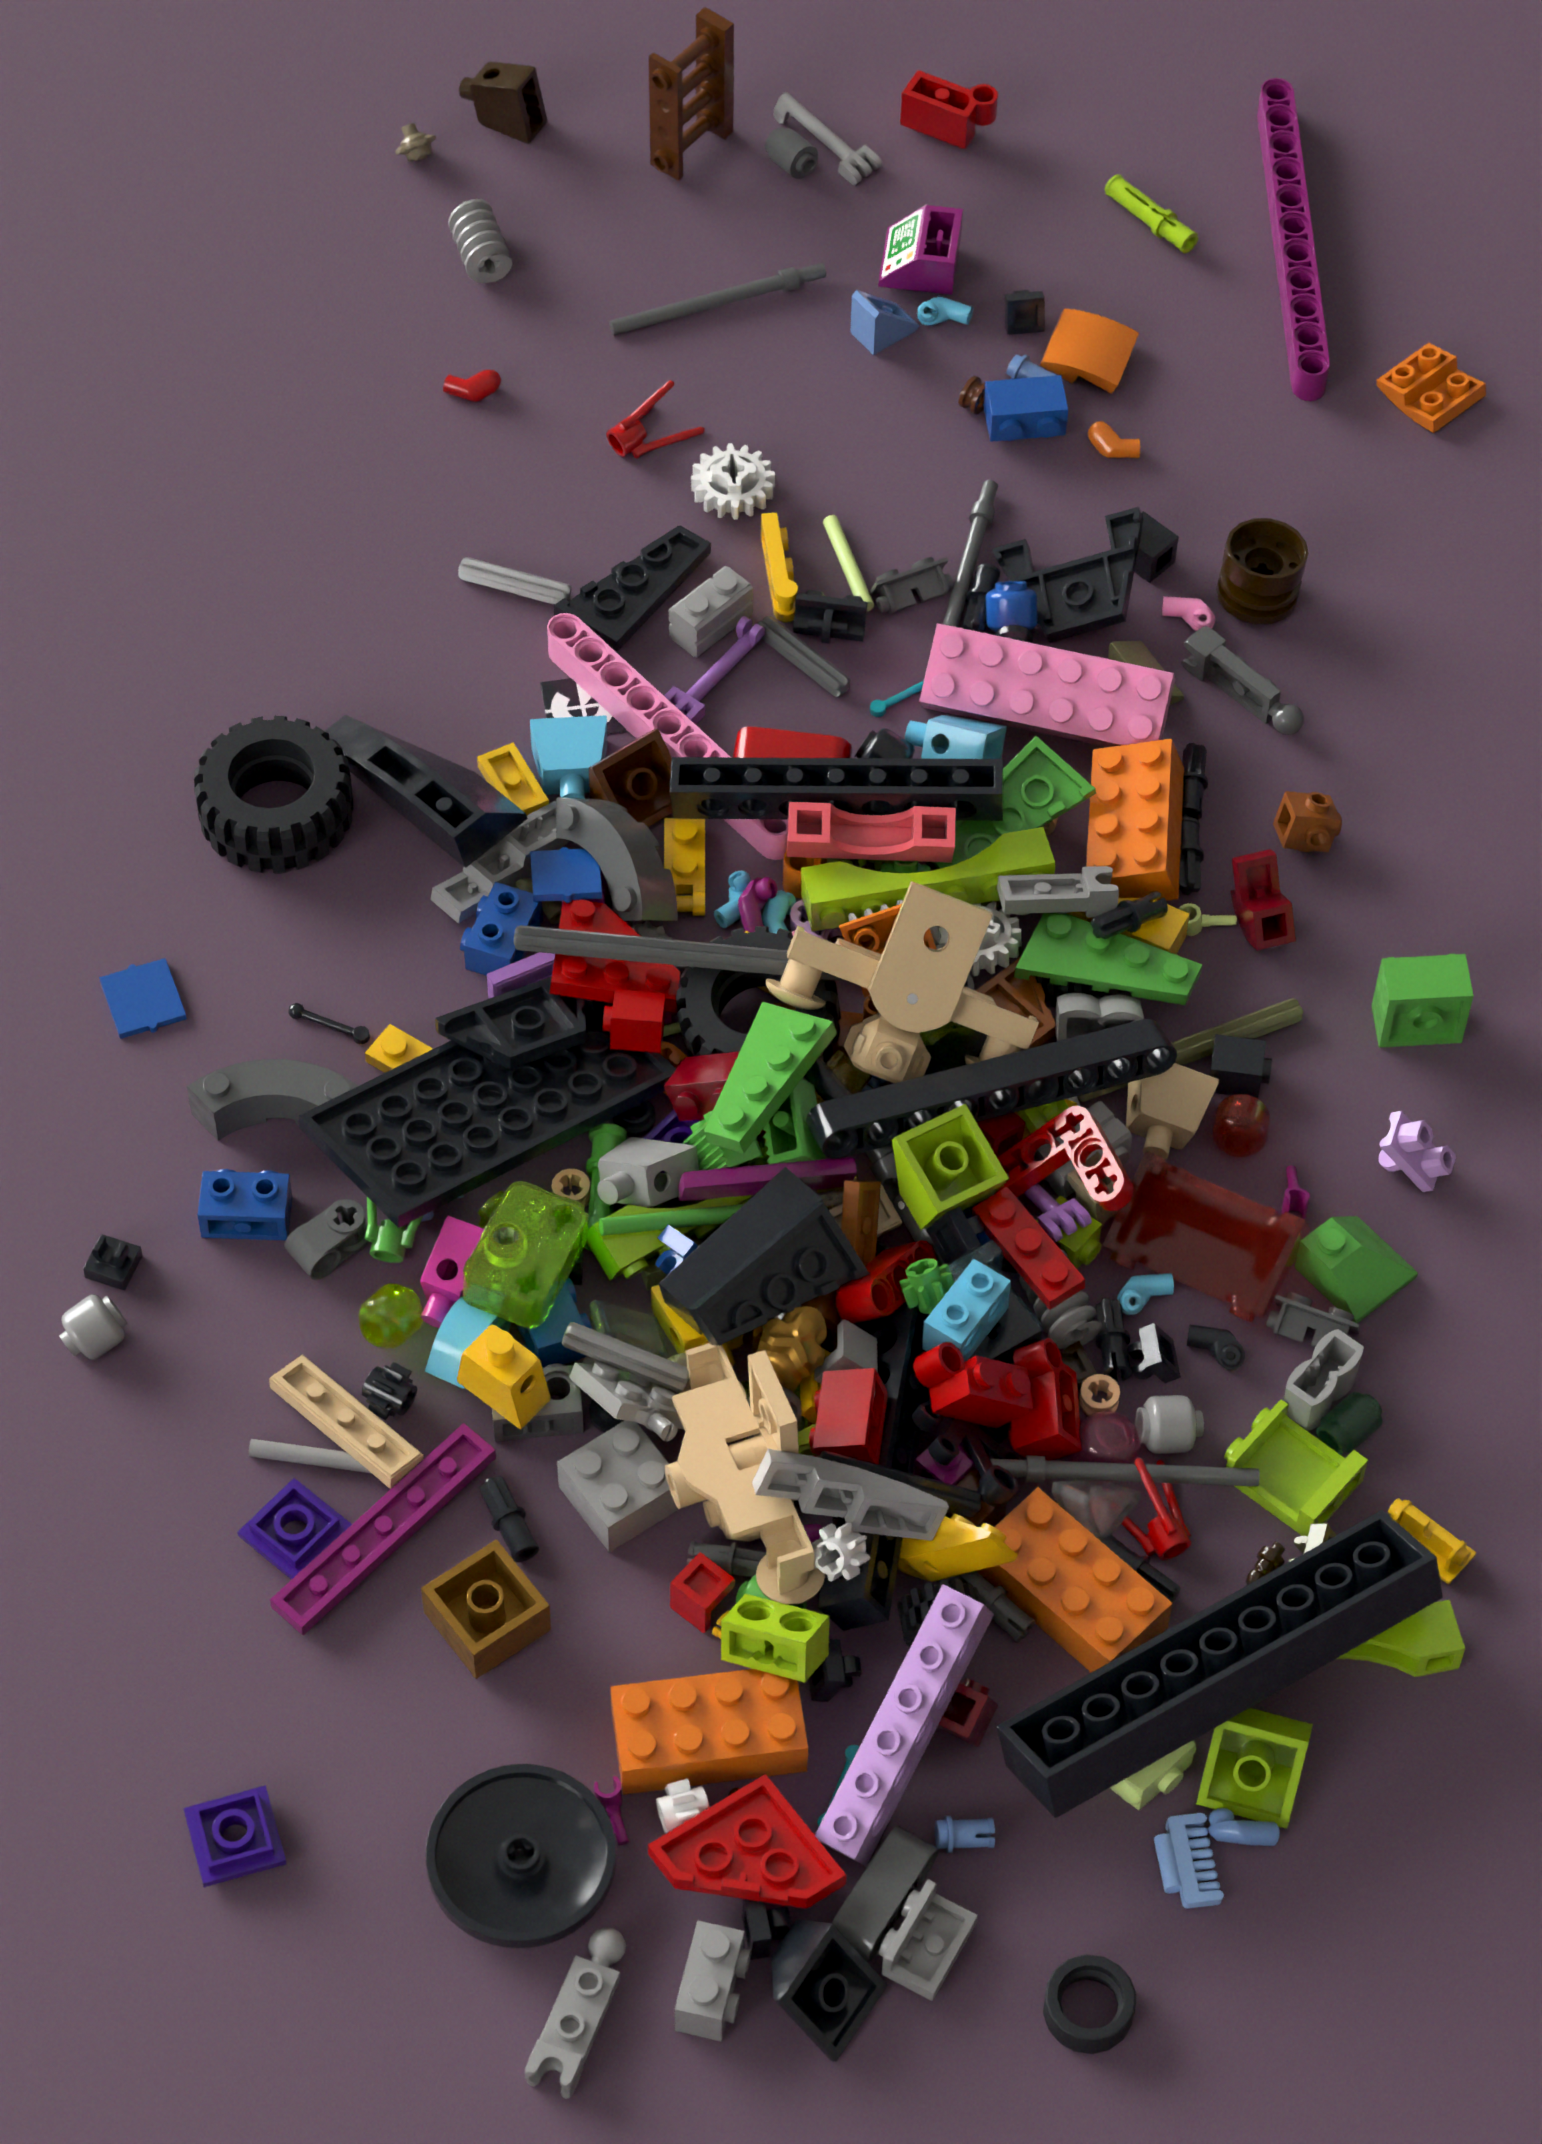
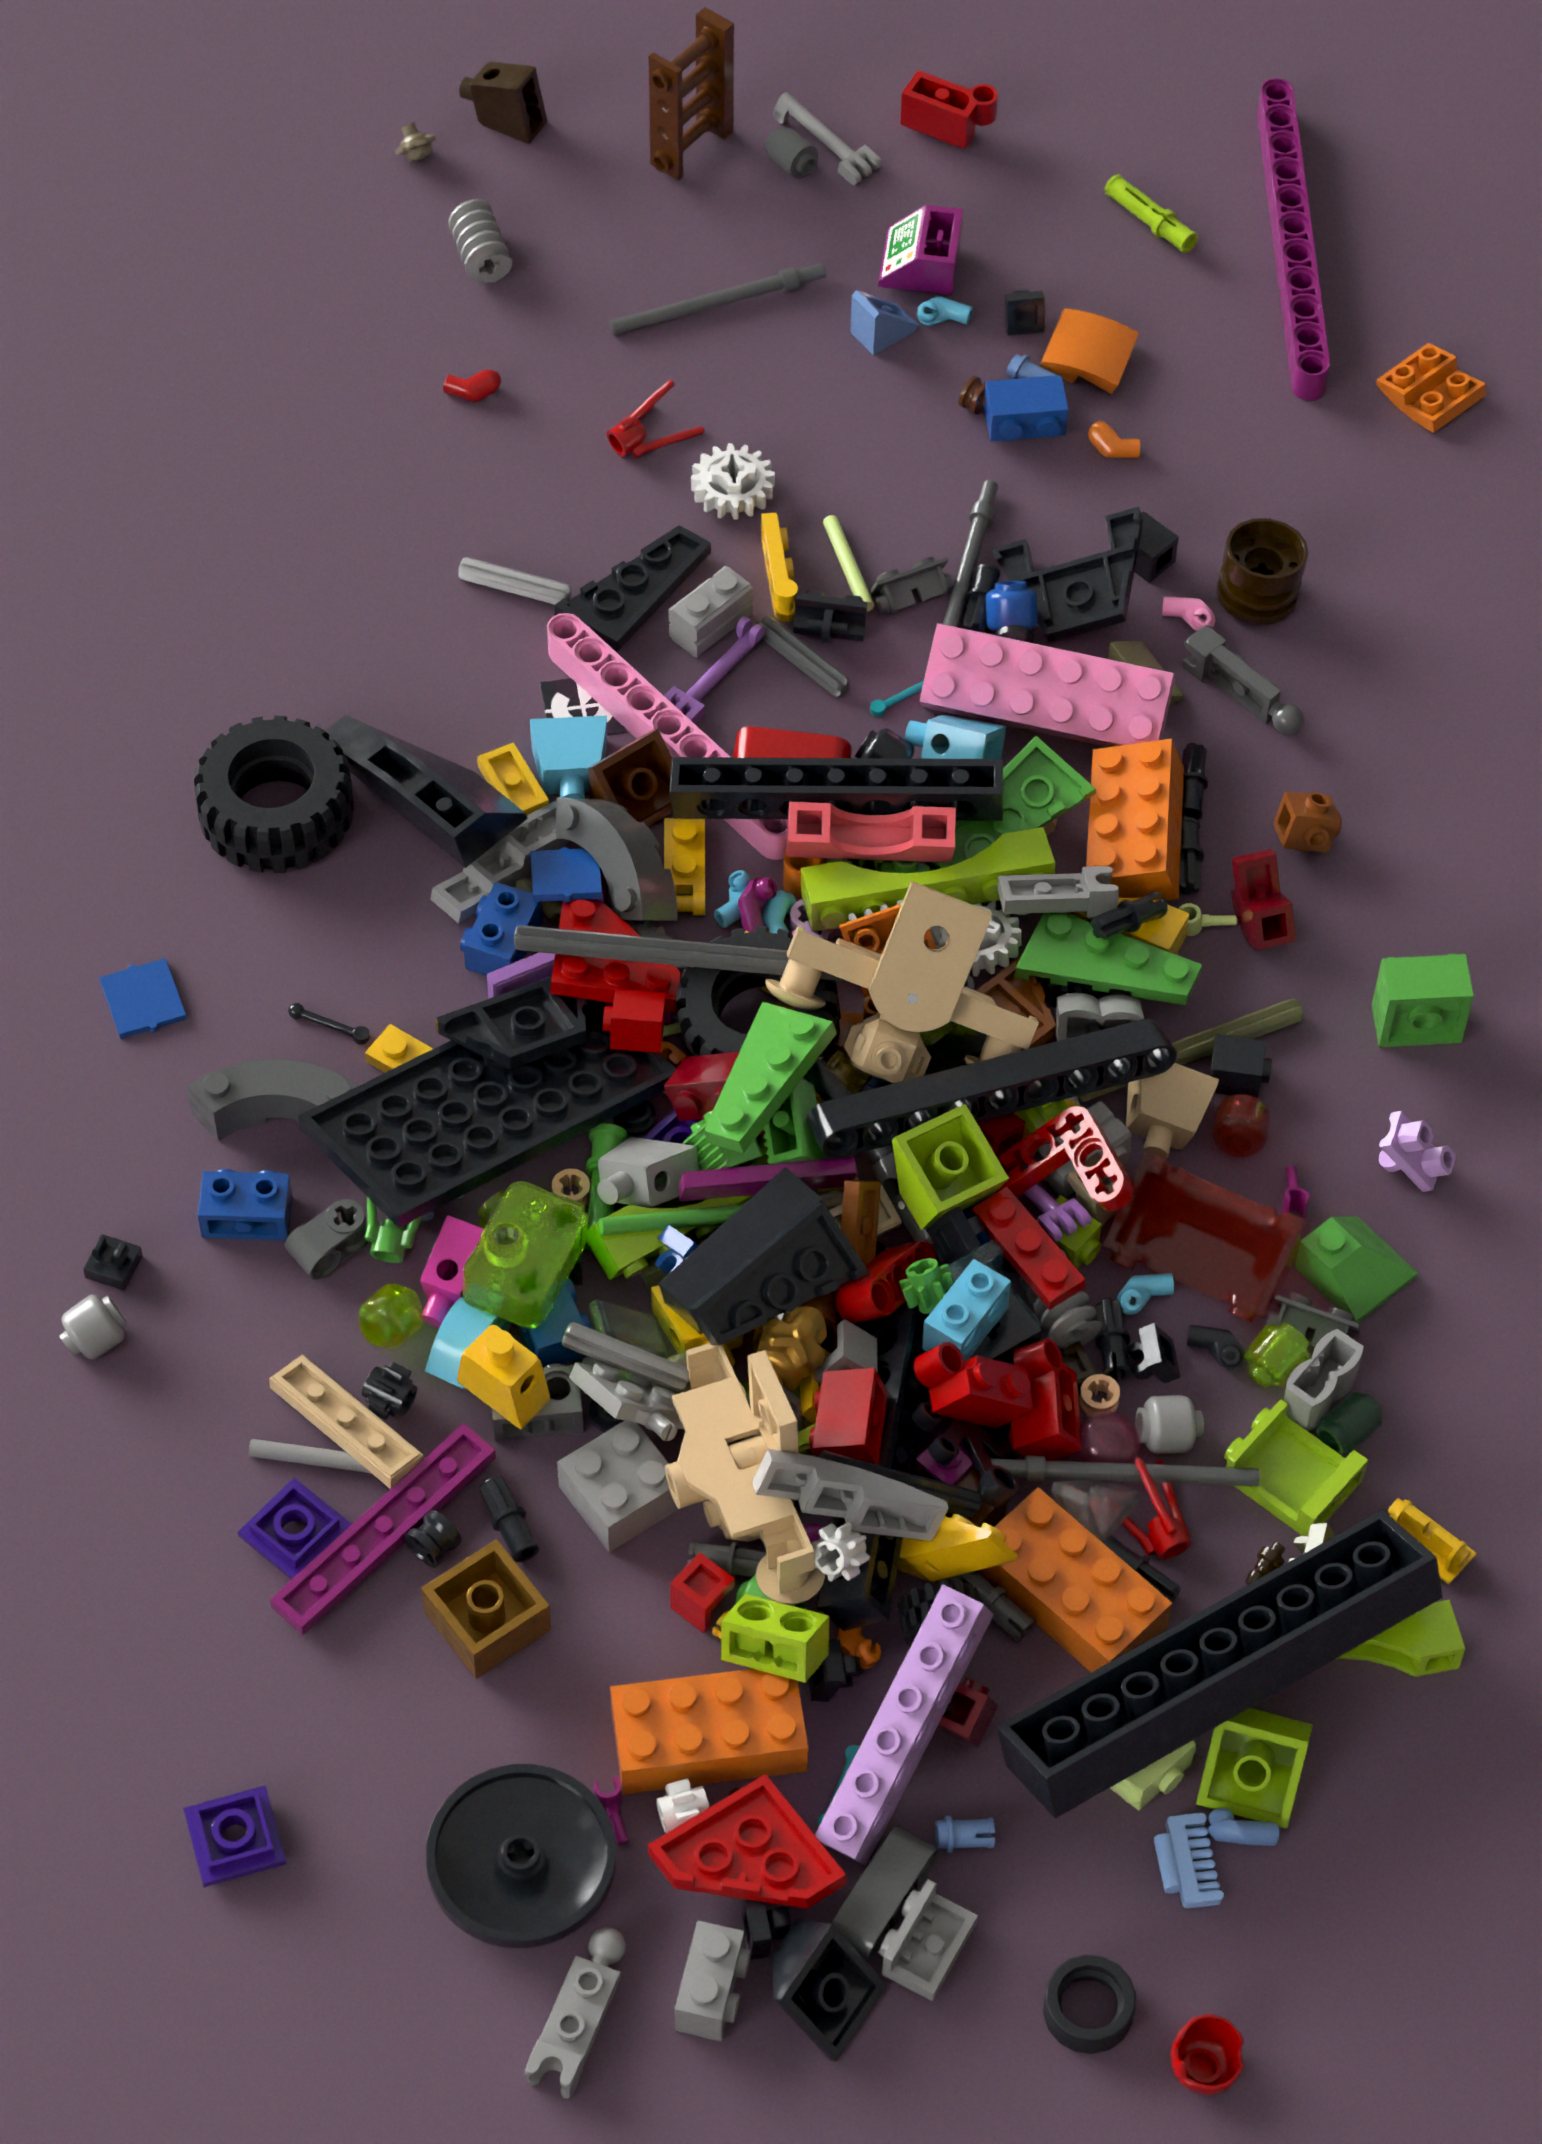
none -> black wheel [404,1510,462,1568]
none -> orange arm [837,1627,882,1669]
none -> red hair [1170,2014,1244,2096]
none -> clear neon green head [1245,1322,1311,1389]

